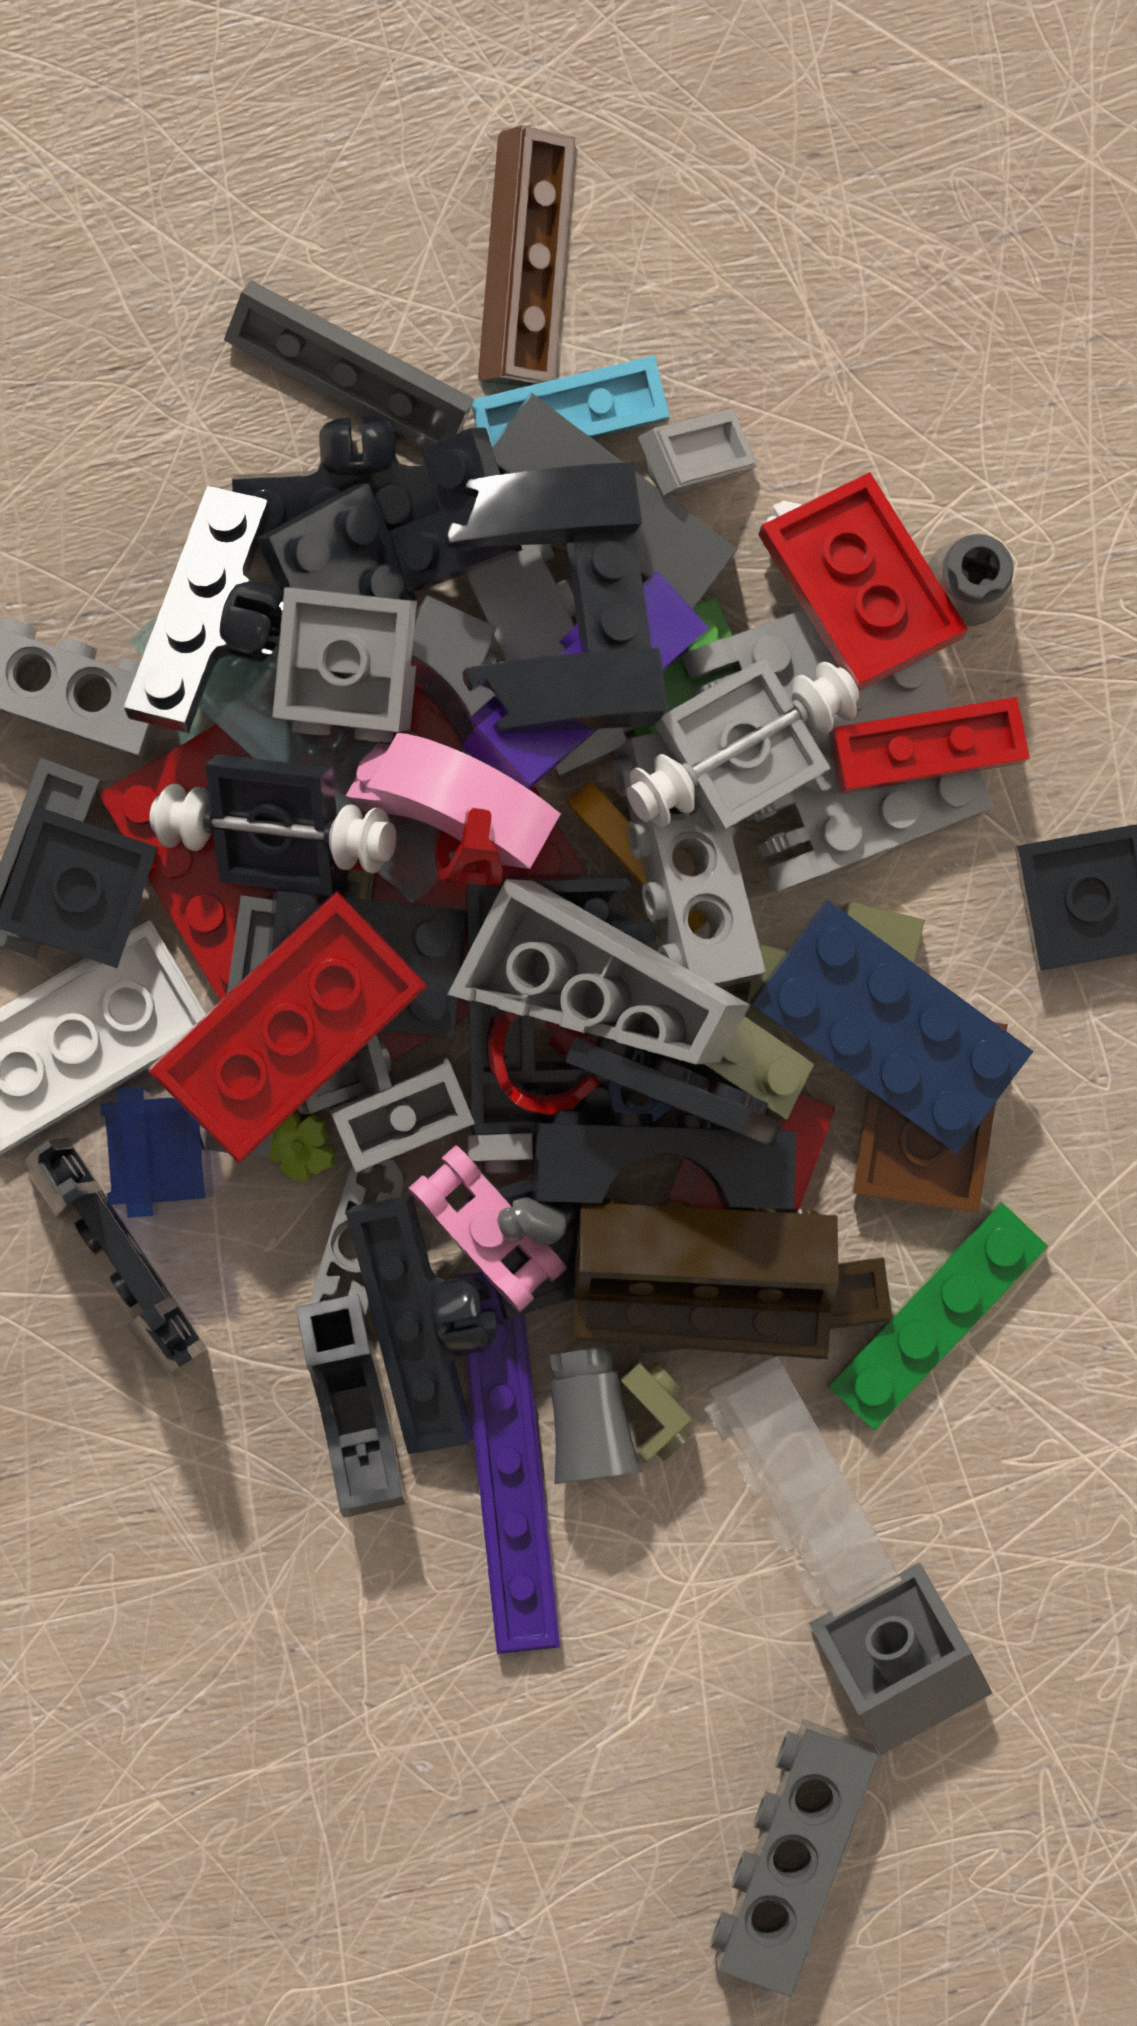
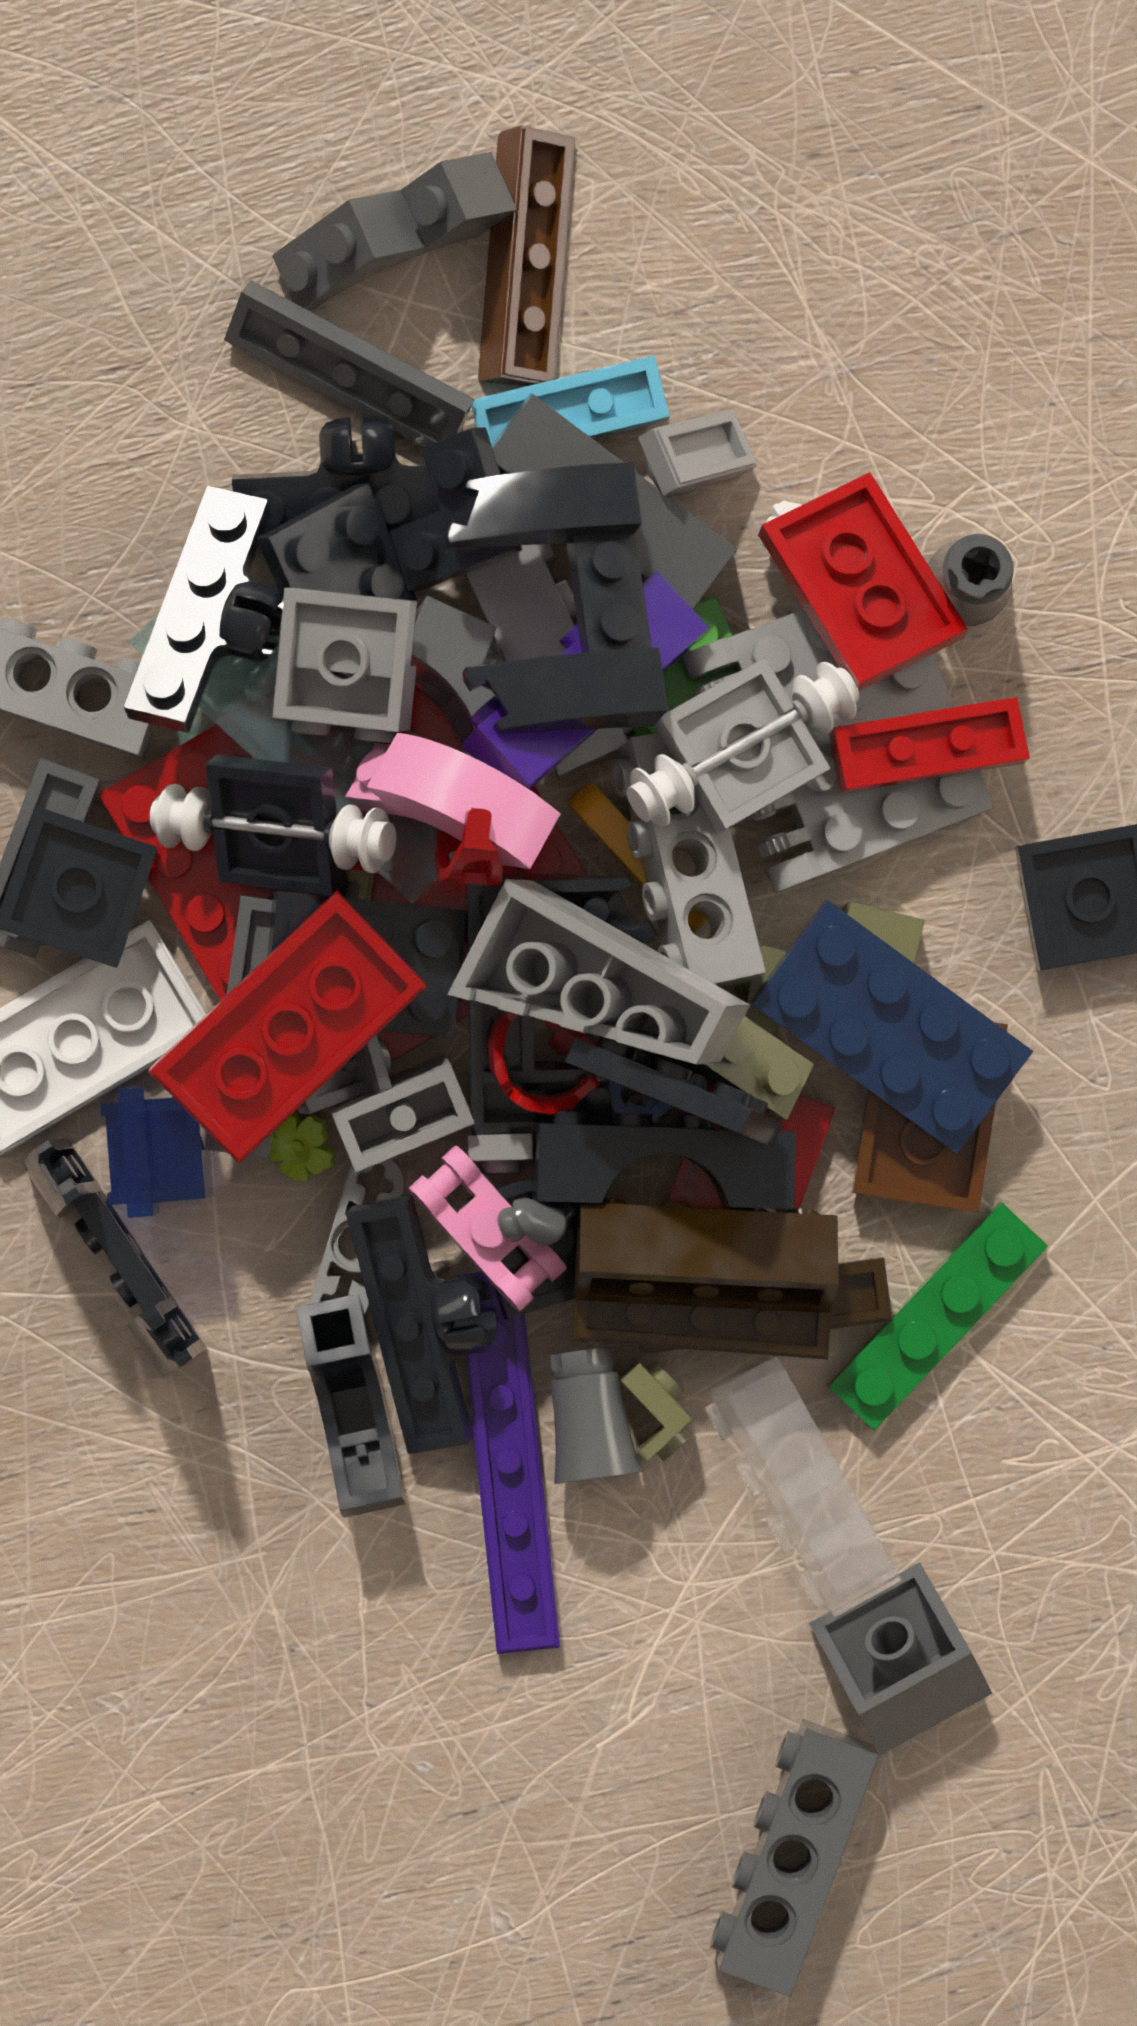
none -> dark grey arch [272,152,517,310]

